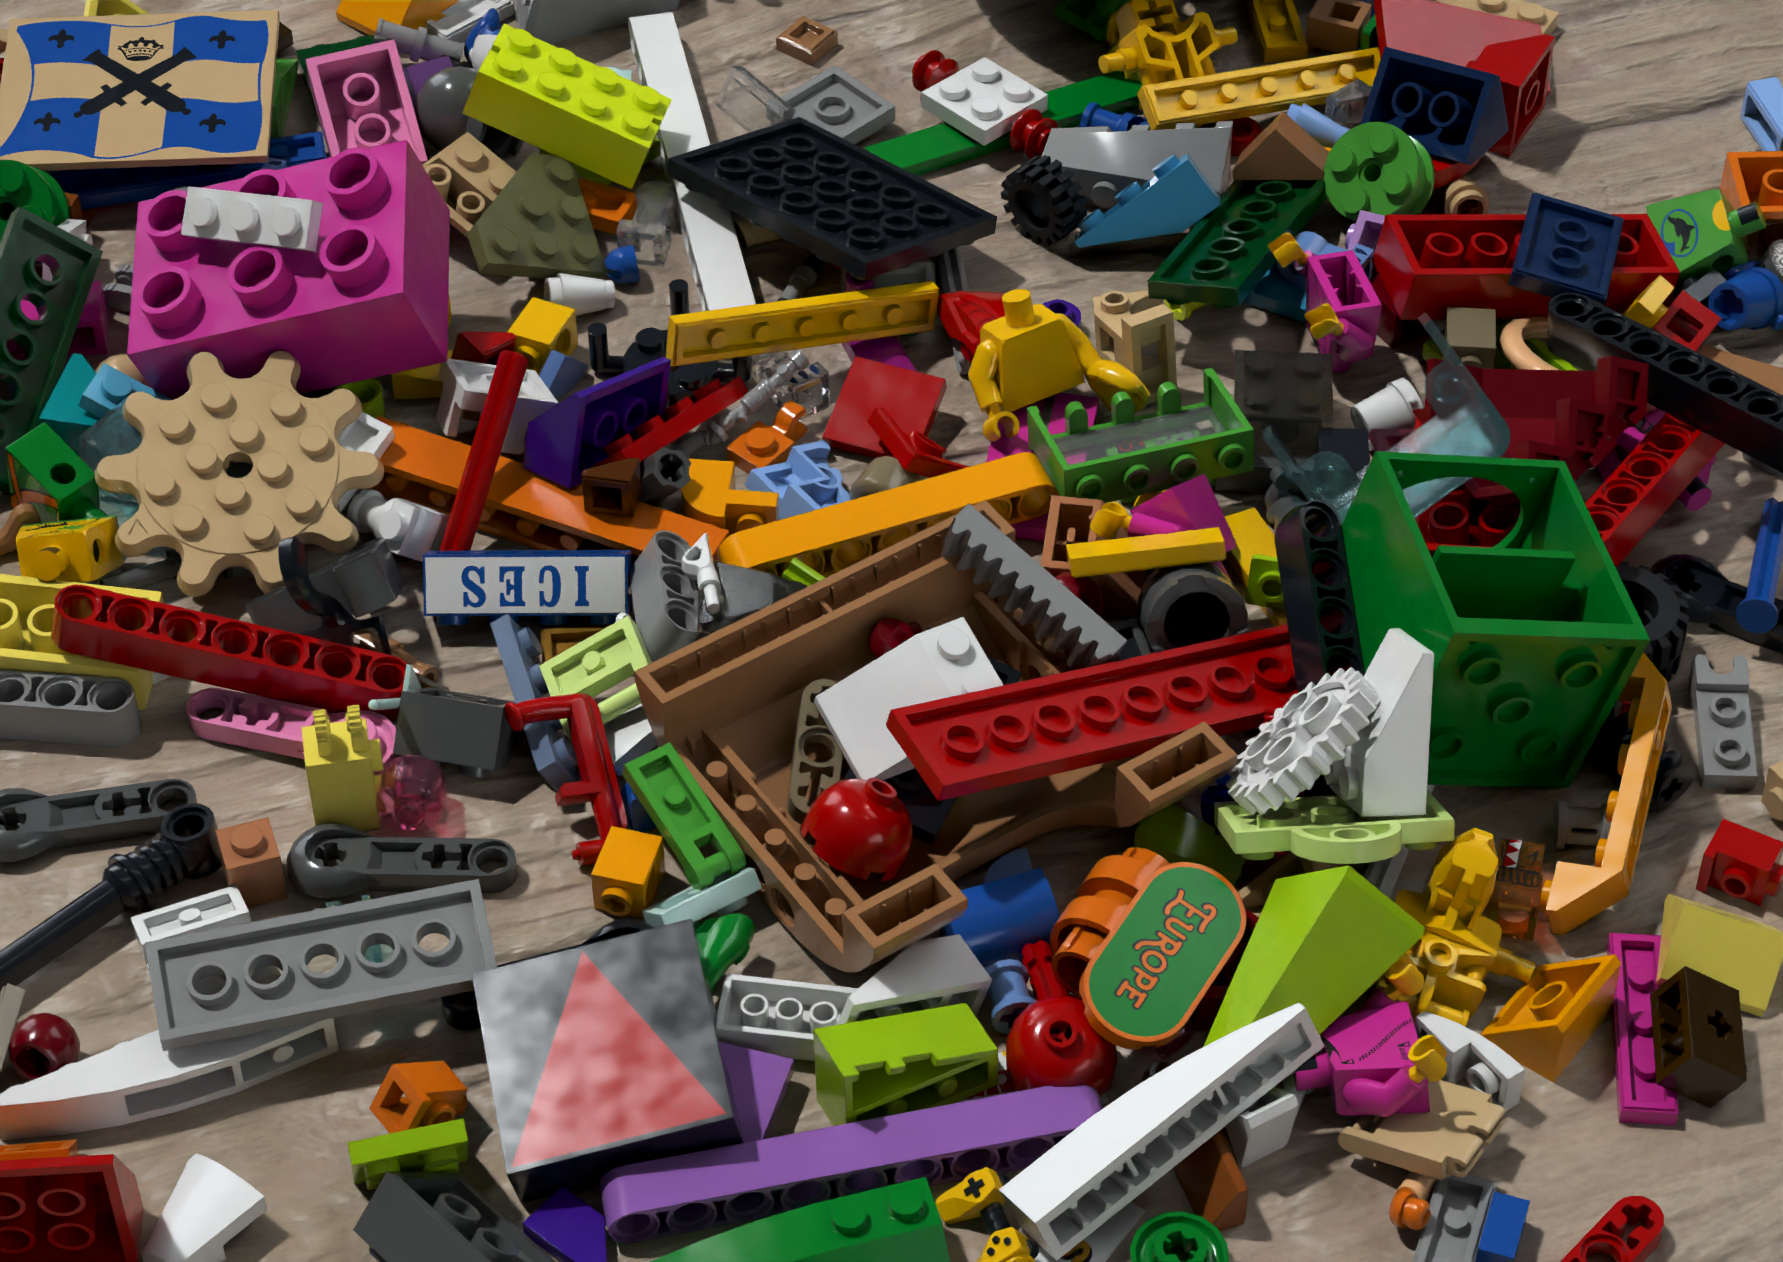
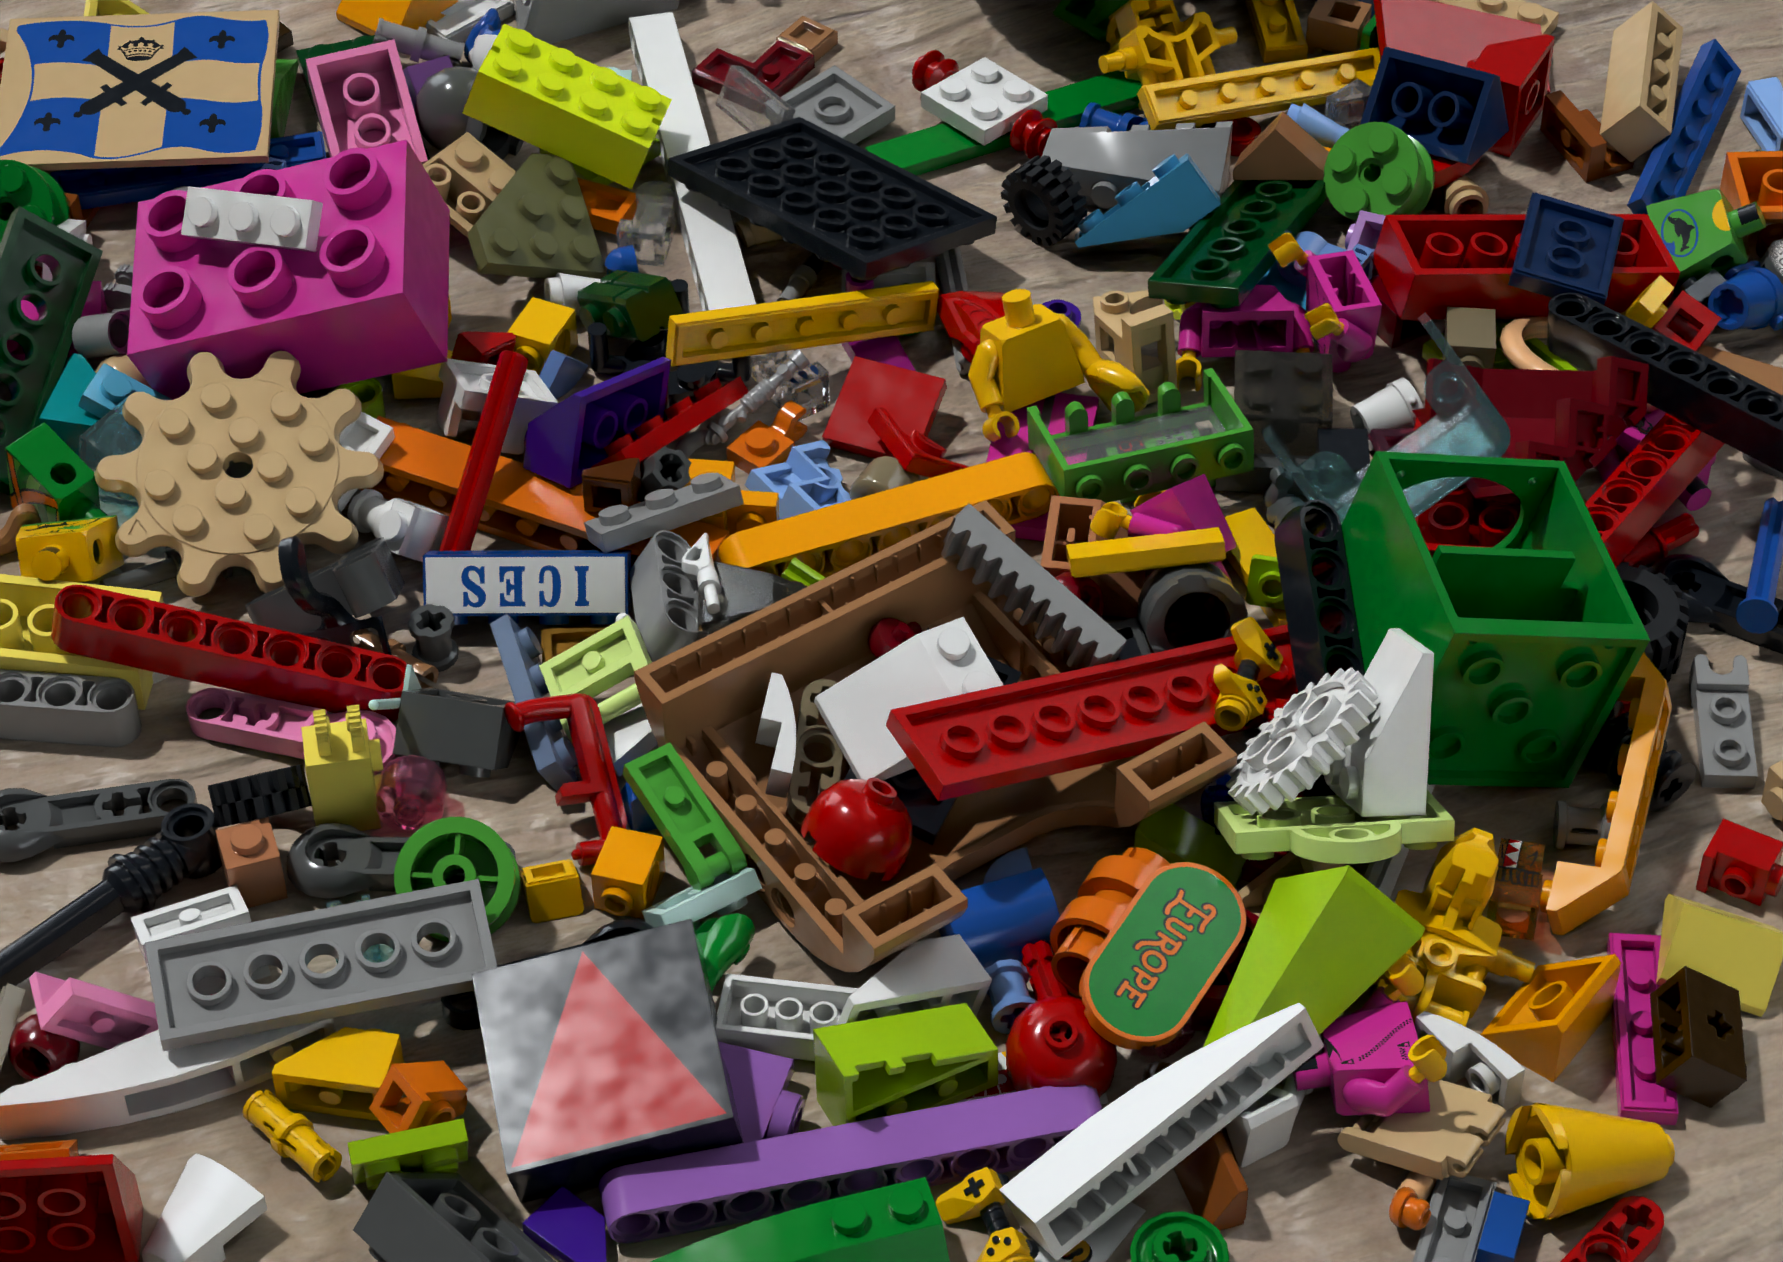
none -> bright pink panel [29,971,158,1049]
none -> light grey piece [72,308,130,359]
none -> black tyre [208,764,312,828]
none -> yellow pin [242,1089,342,1182]
none -> yellow slope [272,1027,404,1121]
none -> bright green wheel [394,817,521,943]
none -> dark grey bush [408,604,458,672]
none -> yellow slope [519,859,584,923]
none -> dark green brick [577,270,683,342]
none -> light grey plate [584,473,744,553]
none -> dark red tile [691,40,815,114]
none -> white slope [755,672,796,798]
none -> medium lavender tile [766,1090,805,1139]
none -> dark pink torso [1176,285,1323,392]
none -> yellow piece [1213,617,1283,731]
none -> yellow cone [1505,1103,1675,1220]
none -> dark orange panel [1540,90,1634,183]
none -> tan brick [1599,1,1683,162]
none -> red axle [1622,513,1700,568]
none -> blue plate [1627,39,1741,214]

